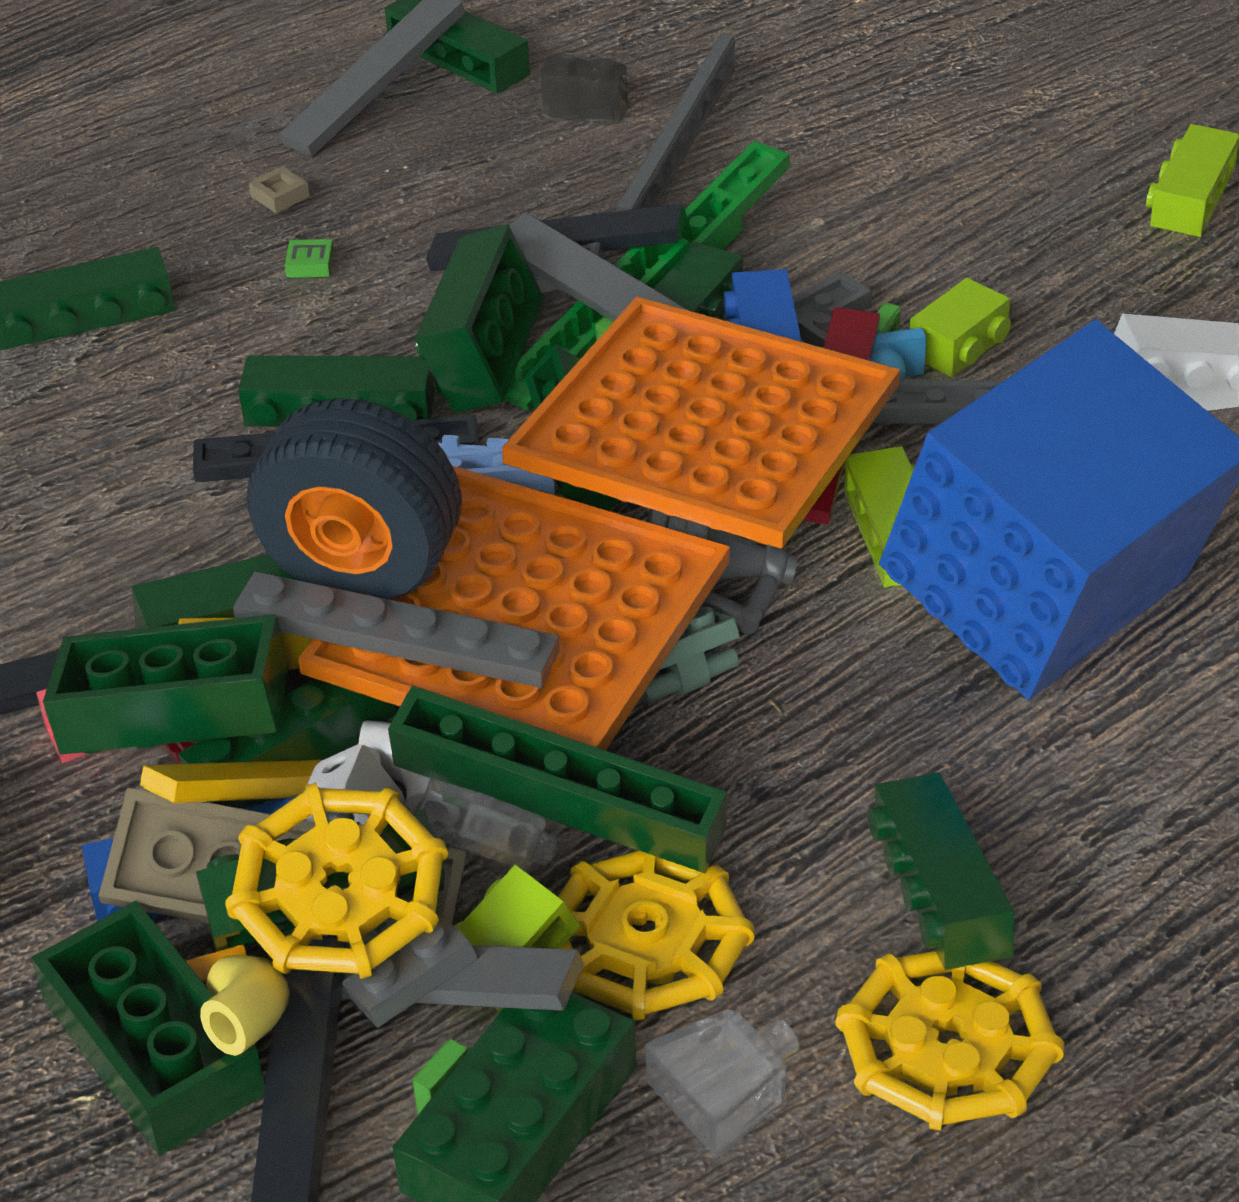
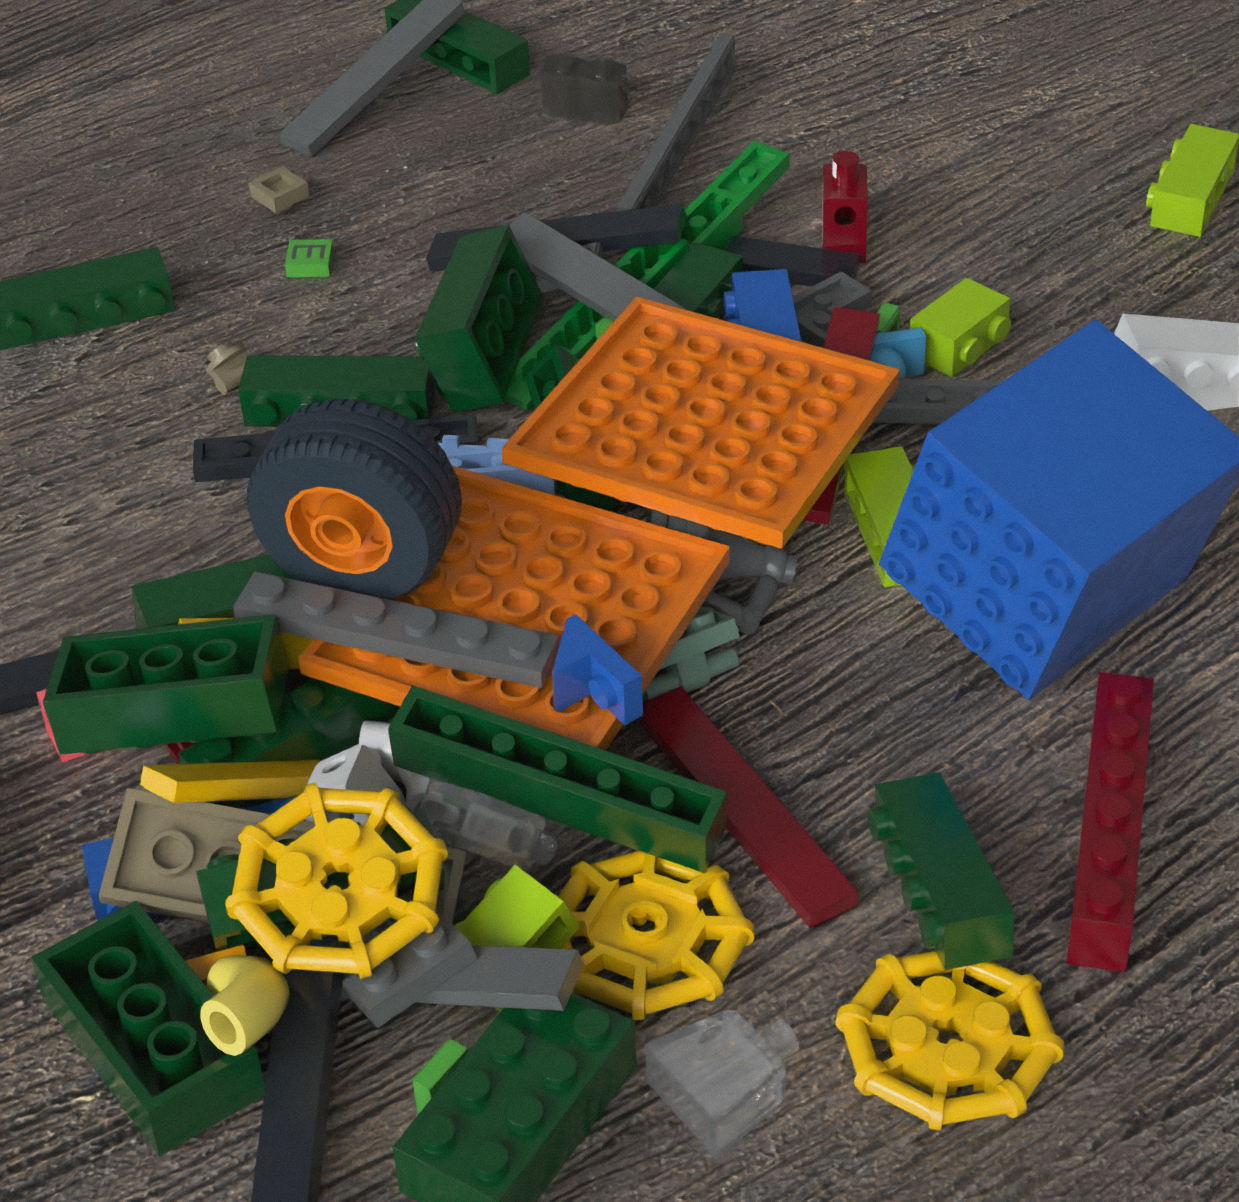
none -> dark tan plate [206,341,250,394]
none -> blue slope [553,614,643,725]
none -> dark red tile [636,686,858,928]
none -> black tile [726,236,860,287]
none -> dark red torso [822,151,868,263]
none -> dark red brick [1066,672,1154,972]

